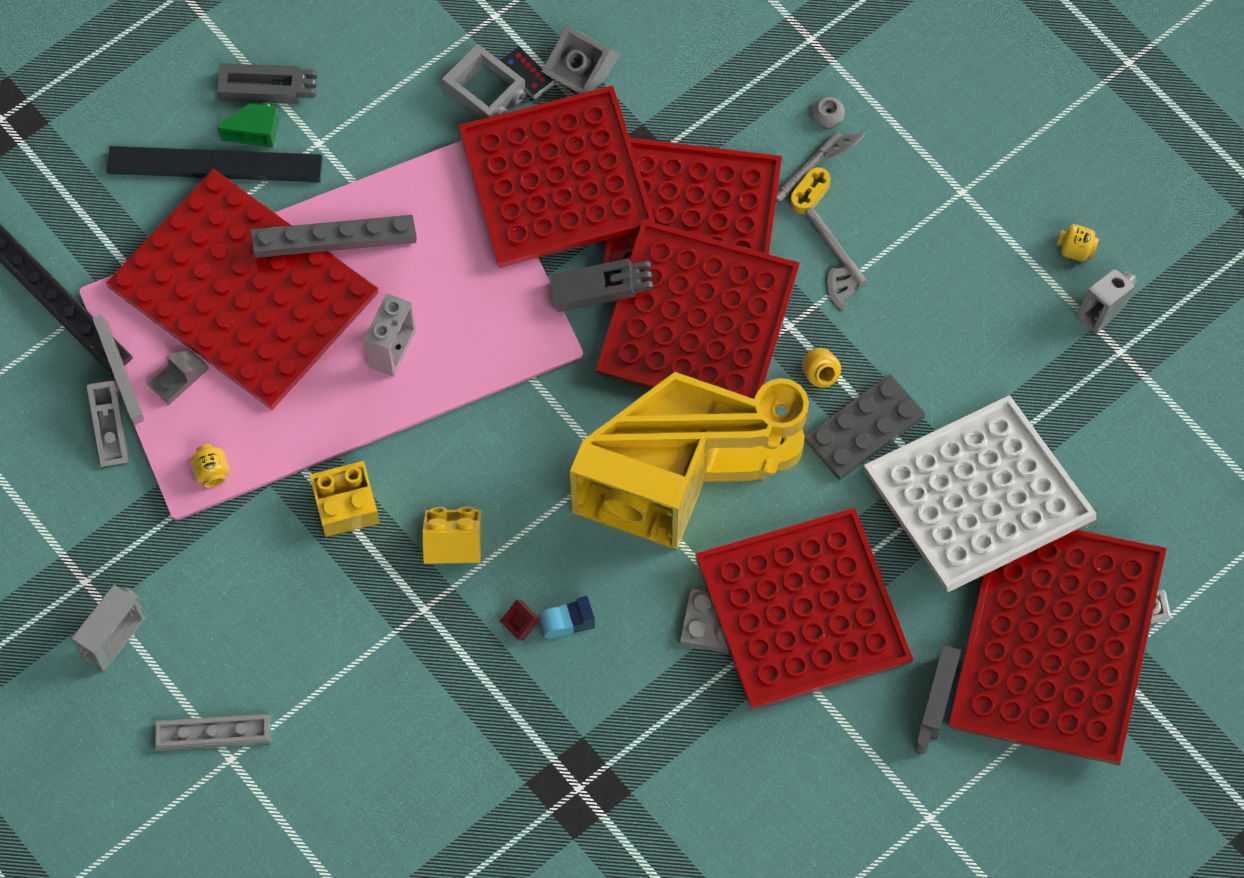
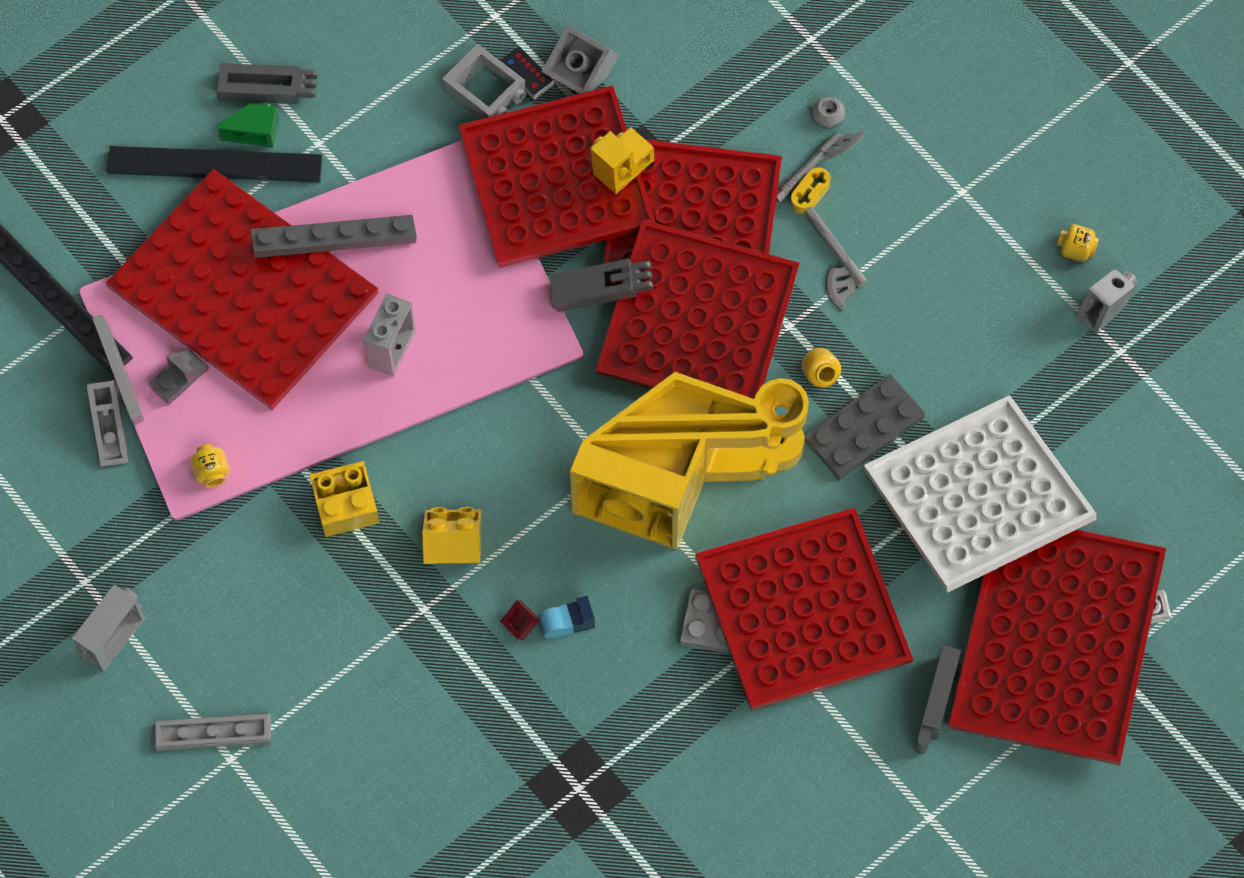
none -> yellow brick [591,127,654,194]

